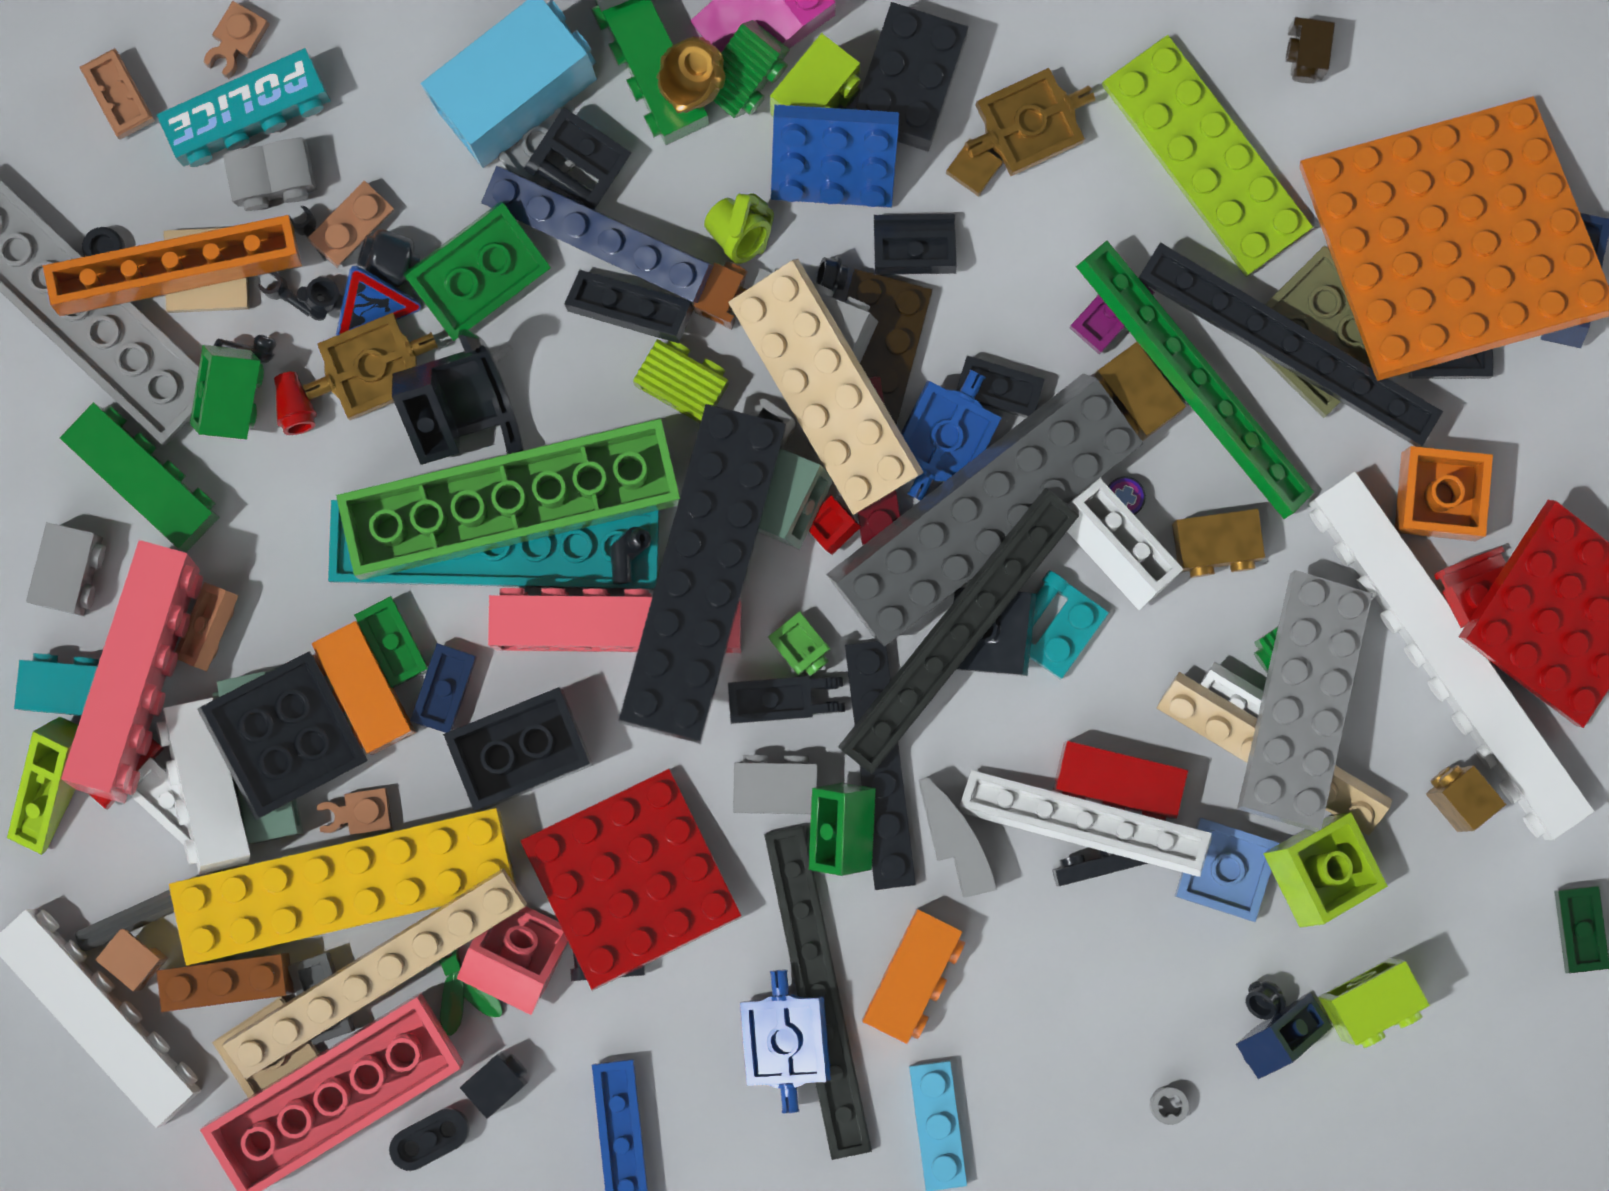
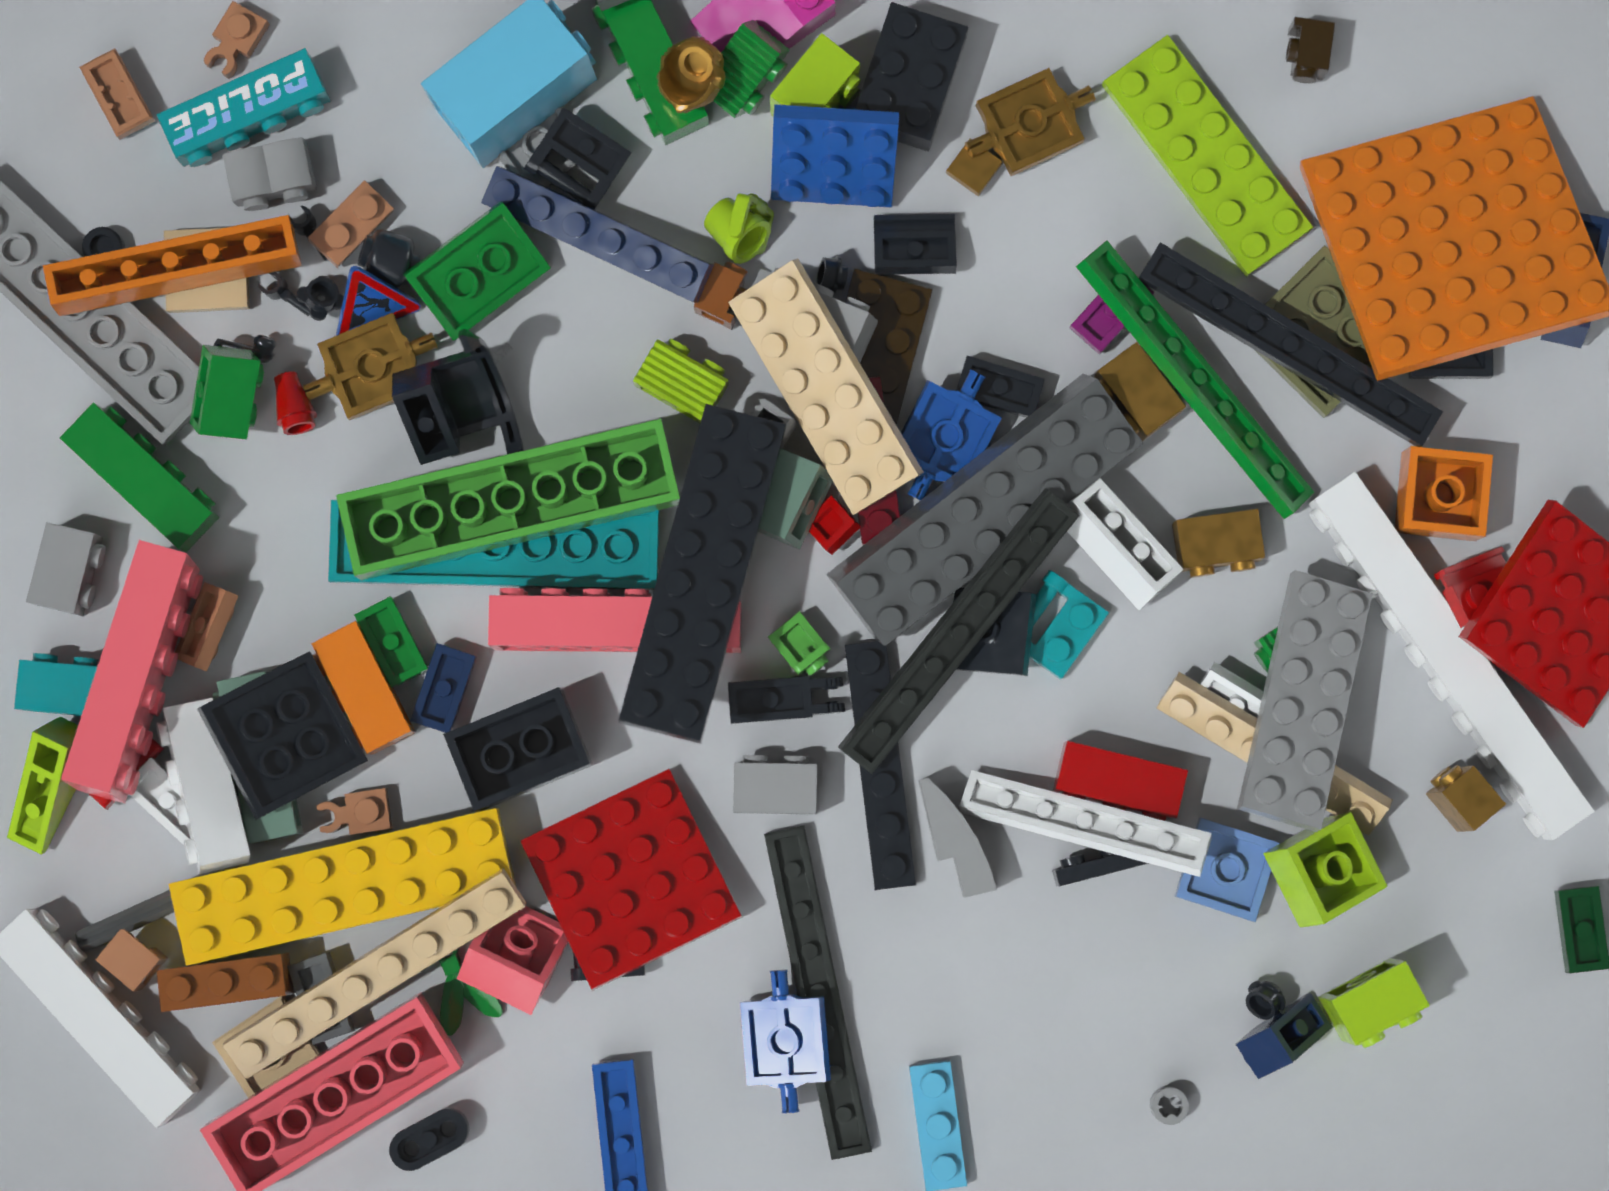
black brick [459,1052,528,1119] -> none
black plate [564,269,694,344] -> none
black arm [610,527,651,584] -> none
green brick [809,783,875,876] -> none
orange brick [862,909,966,1044] -> none
tile [1108,476,1146,515] -> none

